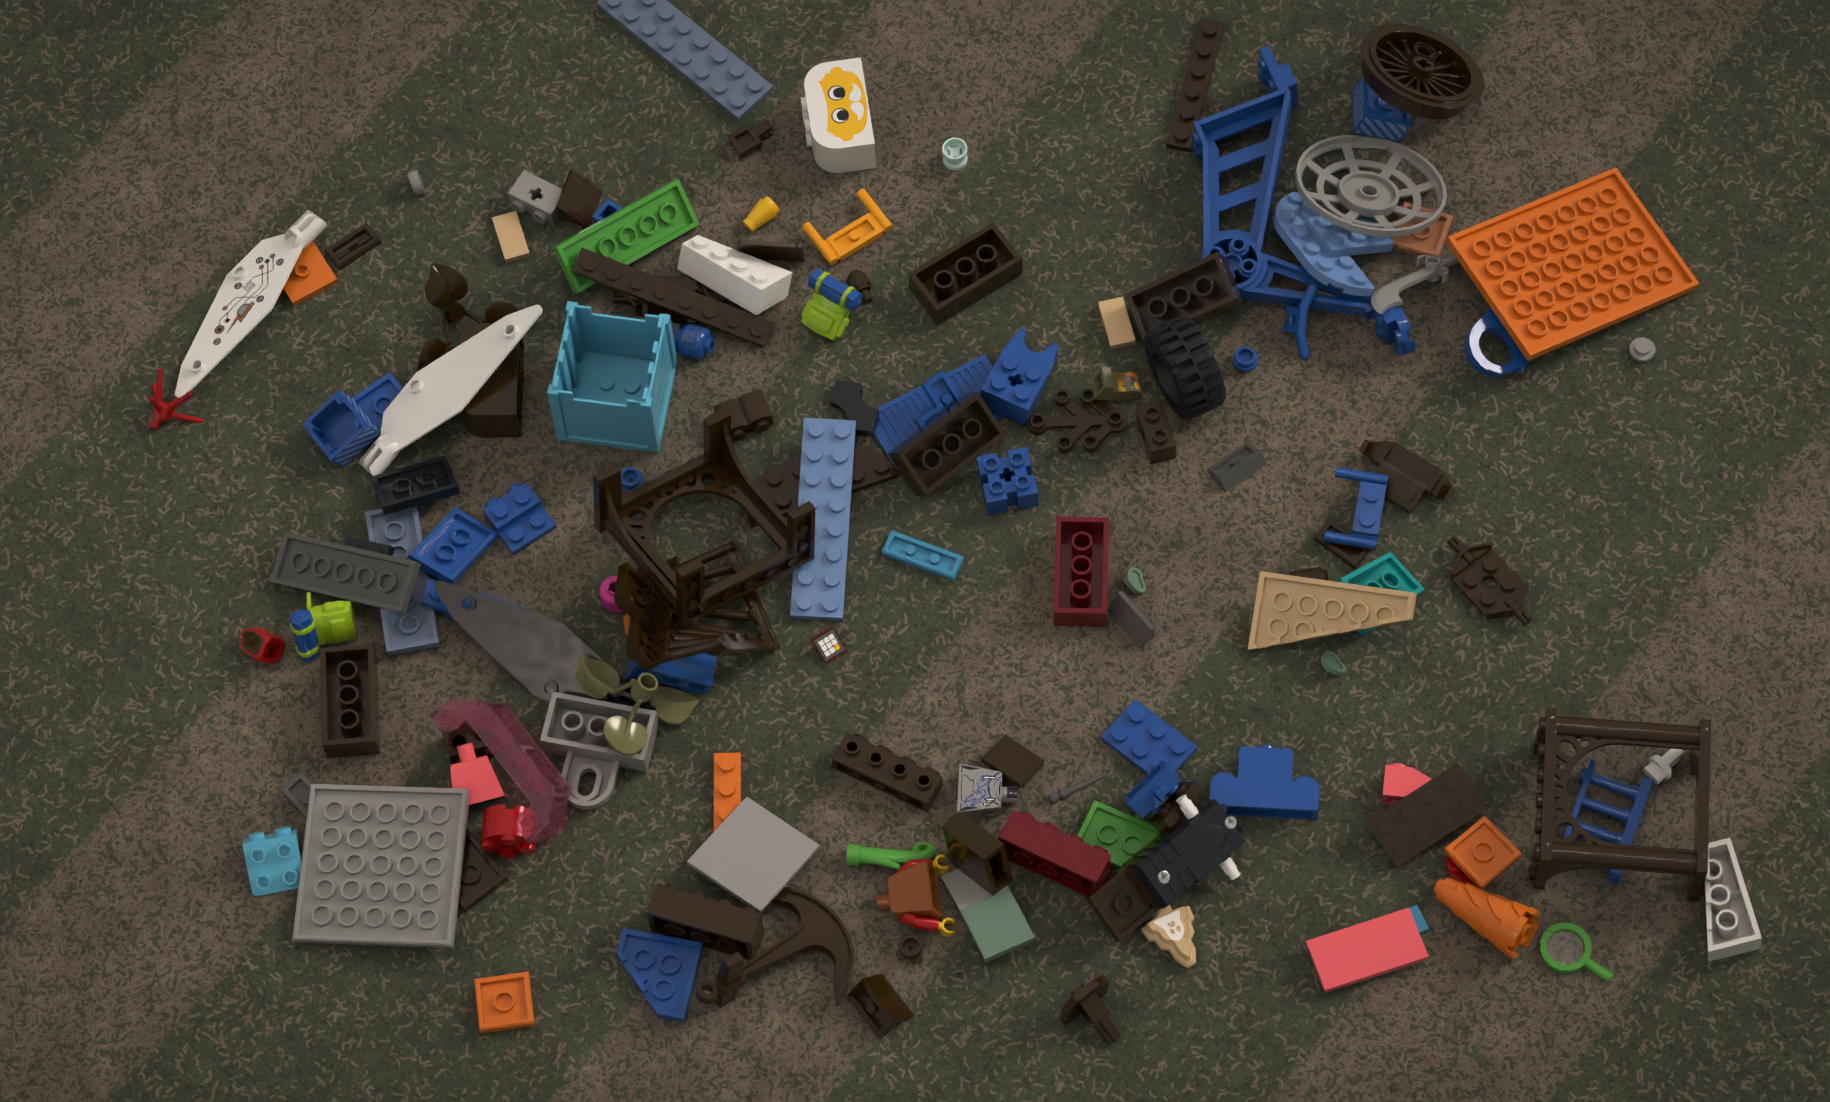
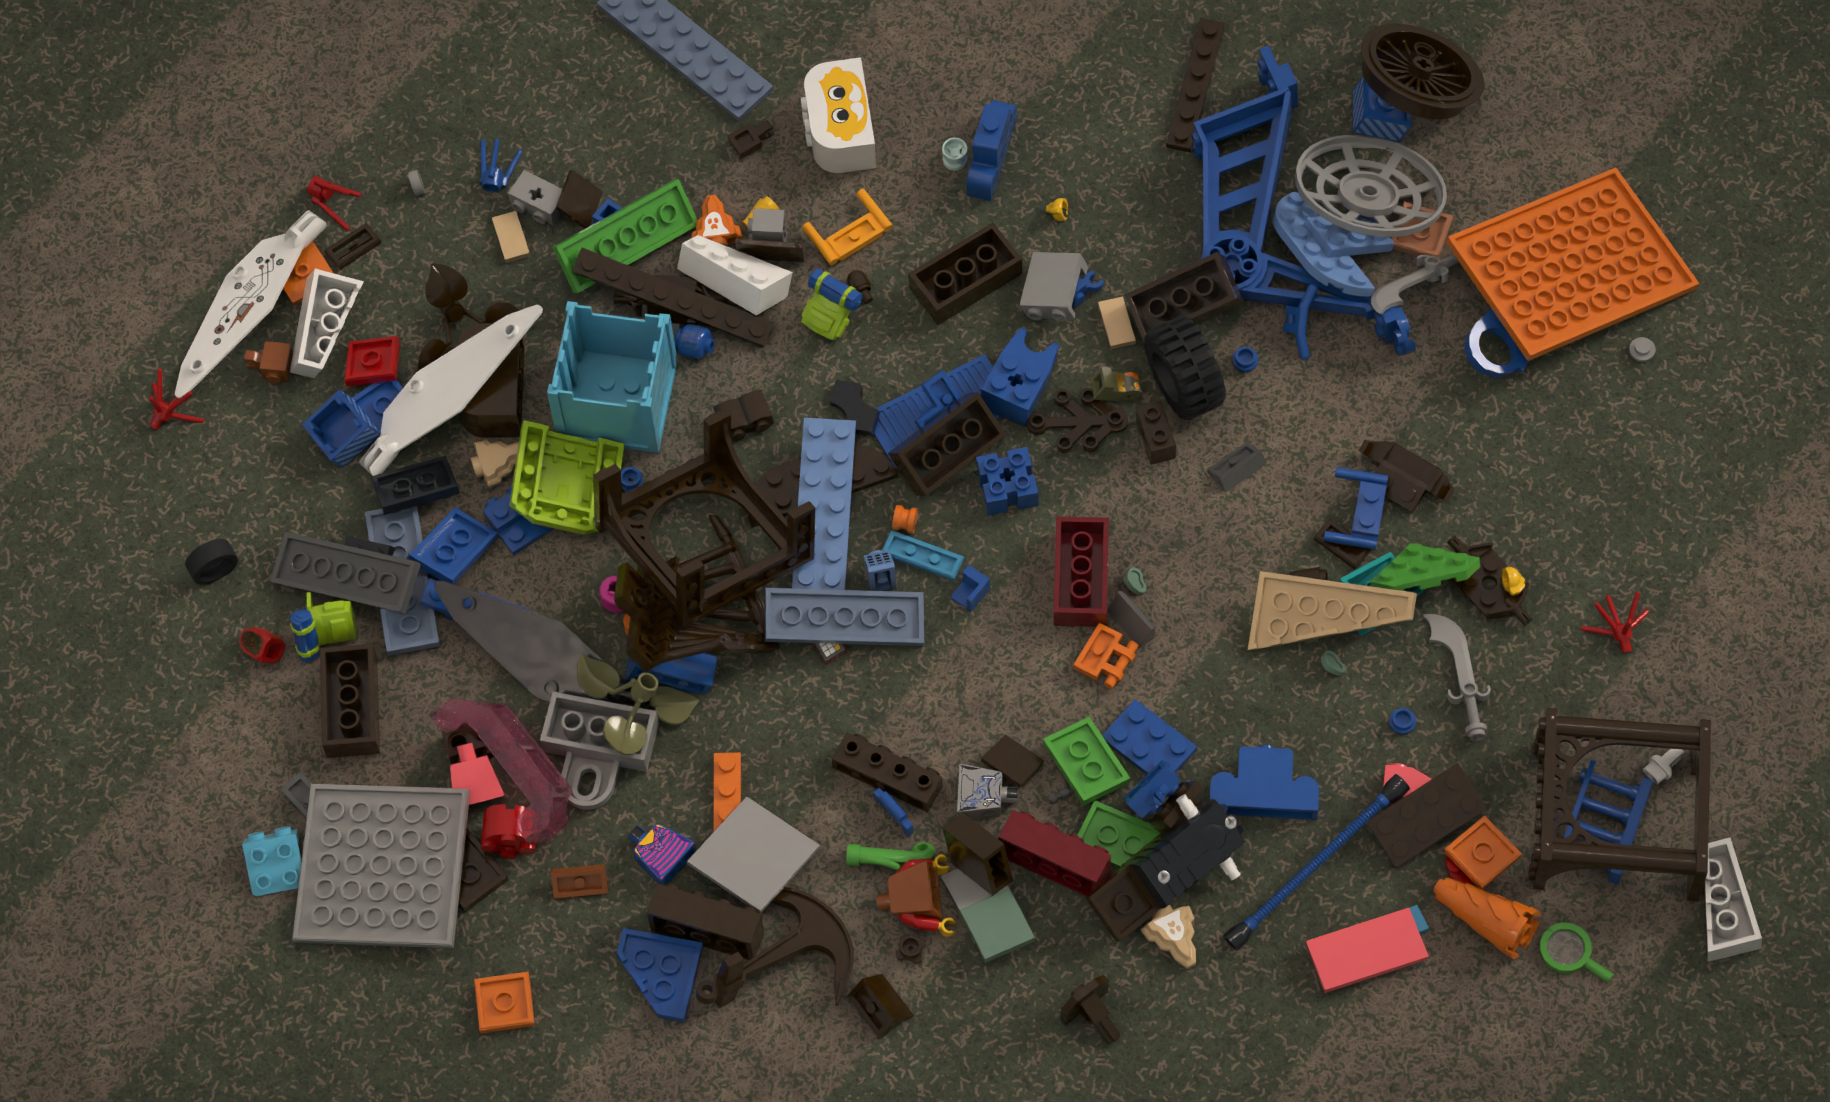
none -> black tyre [185,539,238,585]
none -> dark orange brick [244,341,293,384]
none -> white wedge [290,269,364,378]
none -> red plant [307,176,361,231]
none -> red tile [344,336,400,387]
none -> tan rock [470,440,519,488]
none -> blue plant [479,139,522,192]
none -> lime wedge [509,420,624,535]
none -> dark orange plate [551,864,608,899]
none -> torso [629,824,696,885]
none -> orange rock [692,194,742,247]
none -> dark brown piece [709,515,740,550]
none -> light grey brick [748,209,787,242]
none -> sand blue plate [764,588,924,646]
none -> medium blue slope [864,550,896,591]
none -> blue piece [873,788,914,837]
none -> orange wheel [892,505,918,534]
none -> blue panel [951,565,990,612]
none -> blue brick [966,100,1017,201]
none -> light grey panel [1020,252,1088,321]
none -> bright green plate [1043,717,1130,806]
none -> yellow piece [1046,198,1068,221]
none -> blue plate [1072,271,1104,307]
none -> orange plate [1073,623,1139,689]
none -> blue hose [1223,774,1410,951]
none -> bright green plate [1370,543,1480,591]
none -> blue plate [1389,708,1416,734]
none -> light grey sword [1423,614,1491,741]
none -> yellow piece [1502,567,1525,595]
none -> red plant [1580,591,1649,653]

